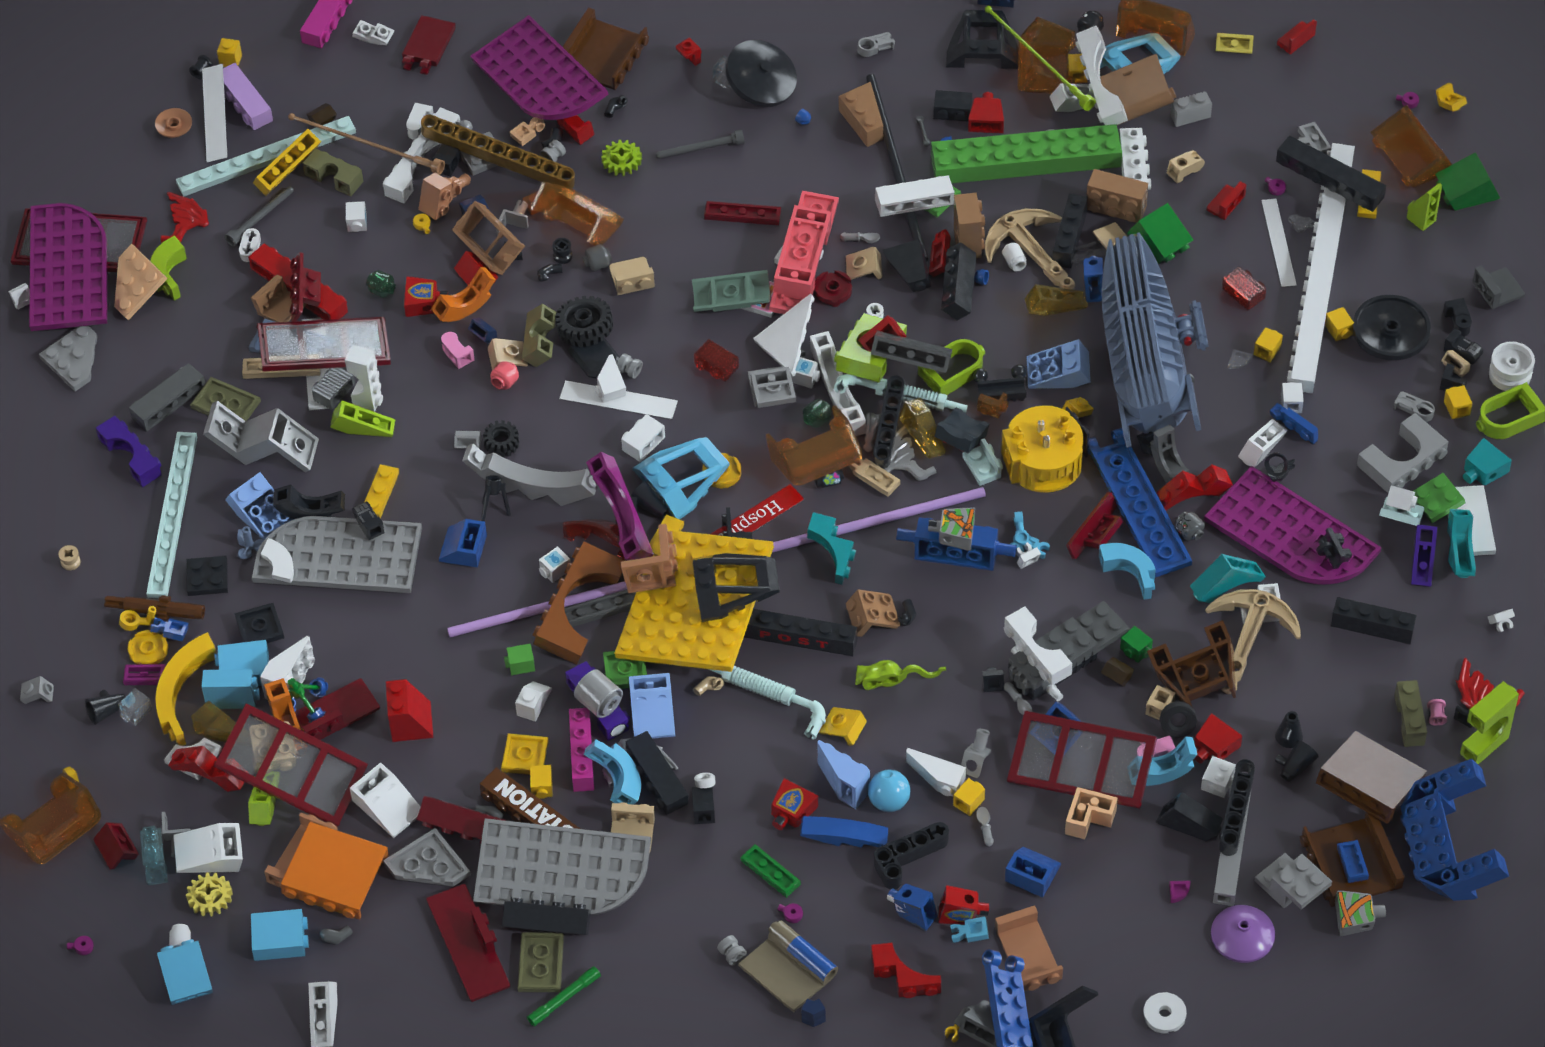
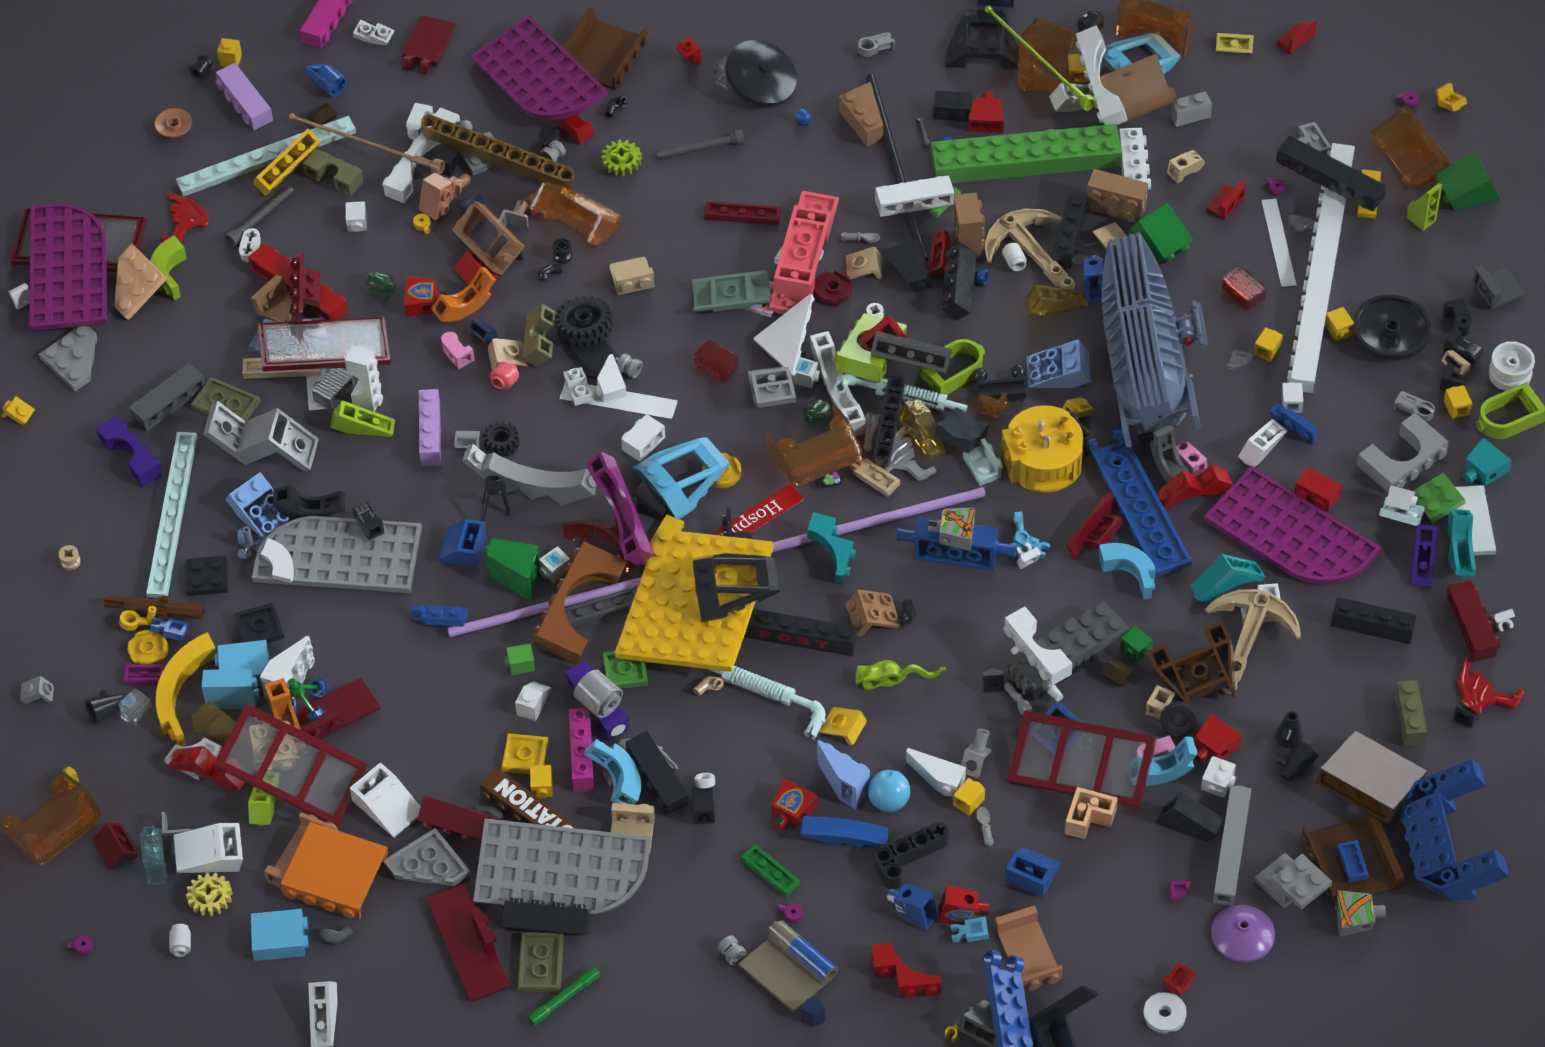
medium azure brick [157,939,213,1005] -> none
white sticker [202,64,227,162] -> none
yellow plate [364,464,399,518] -> none
red slope [386,679,433,742] -> none
light nougat plate [510,117,545,146] -> none
dark grey head [582,244,612,272] -> none
nougat bracket [621,524,678,593] -> none
light blue slope [629,673,675,739] -> none
dark grey head [1175,511,1205,541] -> none
black beam [1219,759,1255,856] -> none
black piece [1264,452,1295,482] -> none
black hips [1316,528,1352,569] -> none
bright pink bush [1427,699,1447,726] -> none
lime arch [1460,681,1519,764] -> none
none -> yellow bracket [1,396,35,426]
none -> blue piece [305,64,347,97]
none -> blue hinge [411,605,469,627]
none -> lavender brick [419,389,441,467]
none -> green slope [484,538,540,601]
none -> white slope [563,367,594,406]
none -> red bracket [1161,961,1197,996]
none -> bright pink leg [1176,441,1207,476]
none -> red brick [1294,467,1342,512]
none -> dark red brick [1446,580,1500,662]

